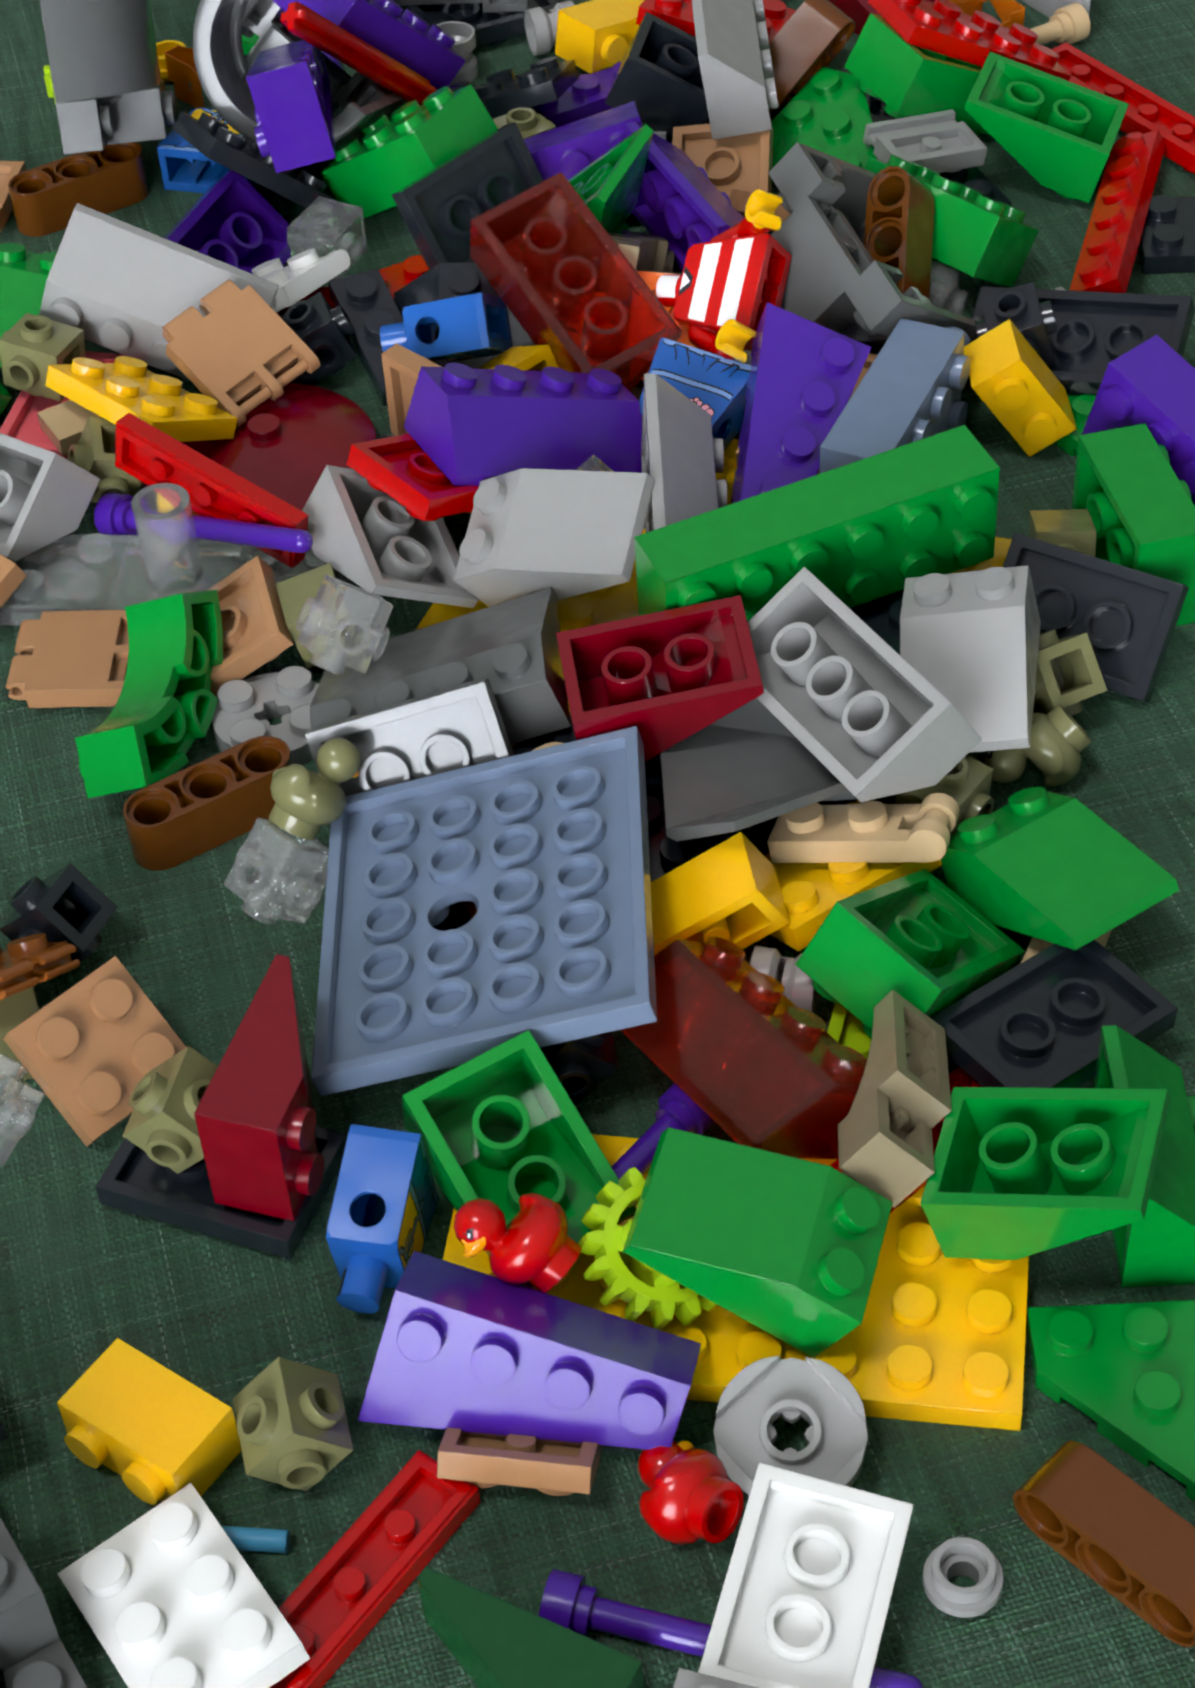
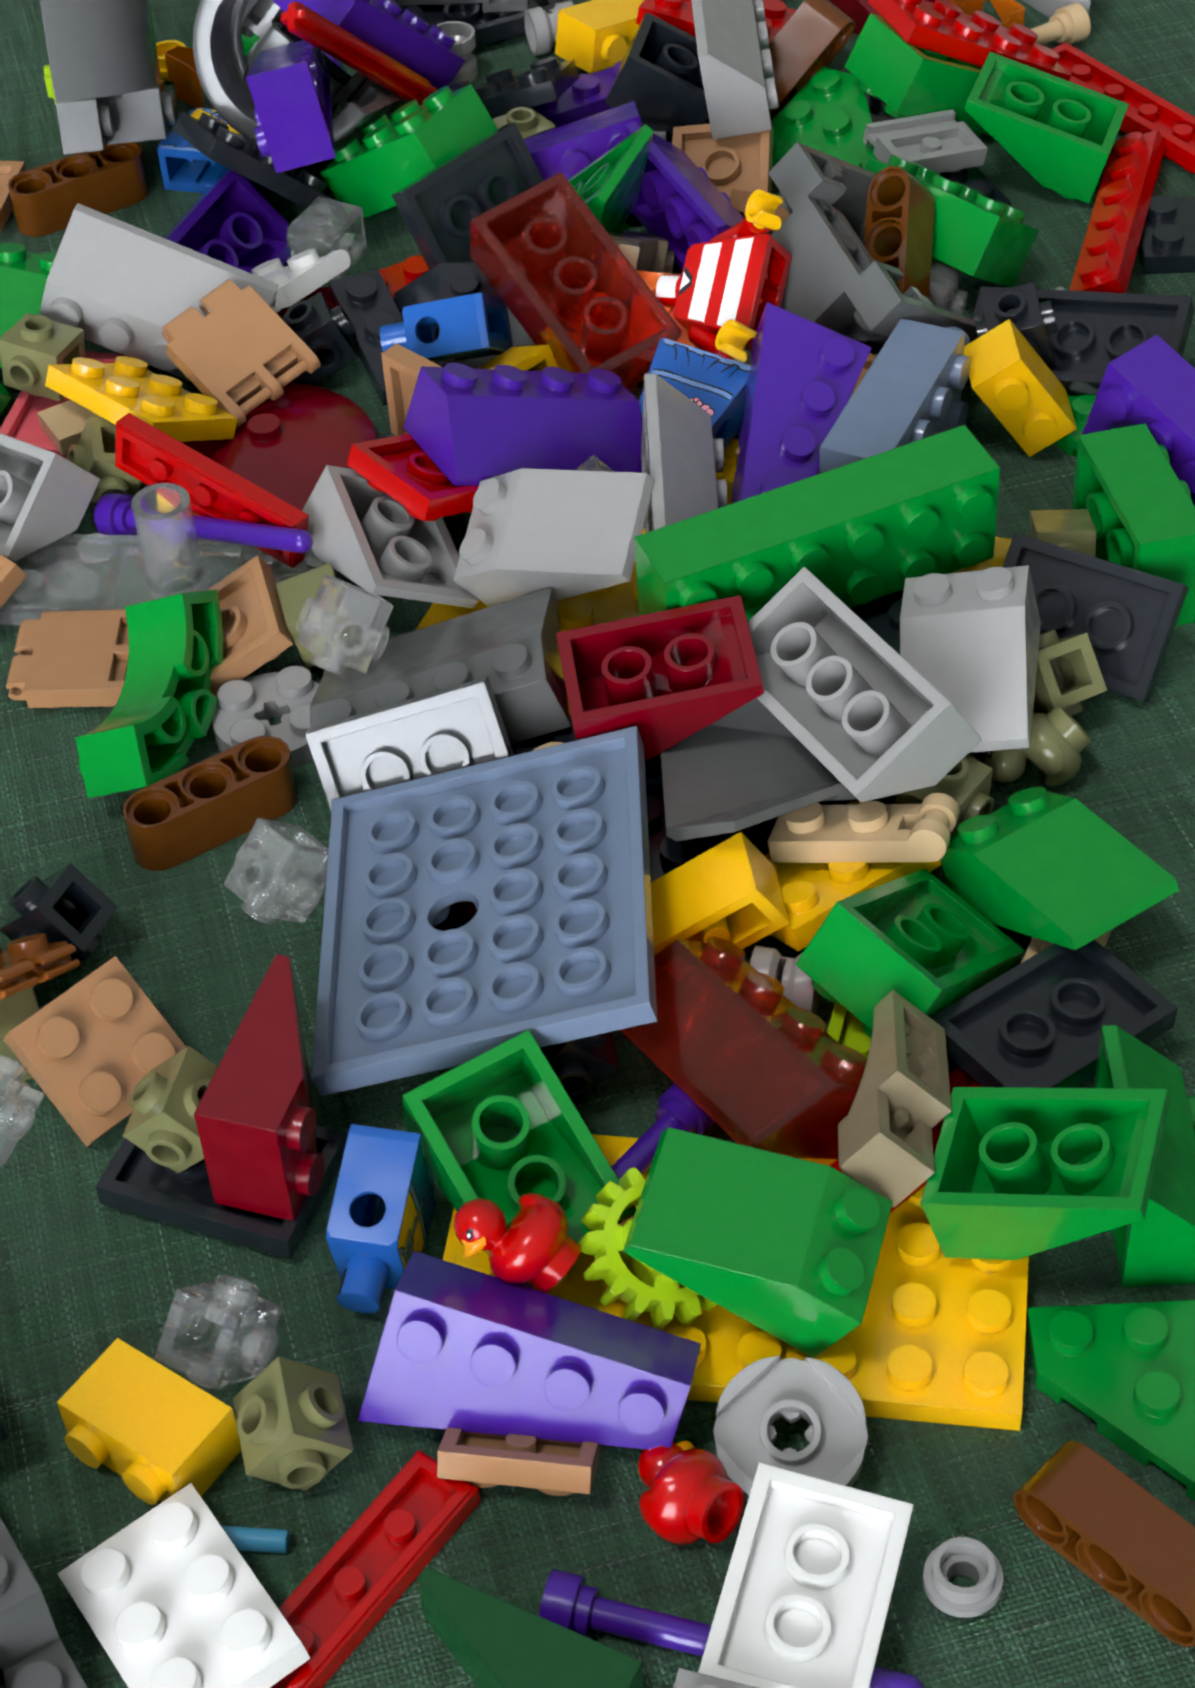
olive animal [268,738,361,840] -> none
none -> clear brick [154,1275,283,1390]

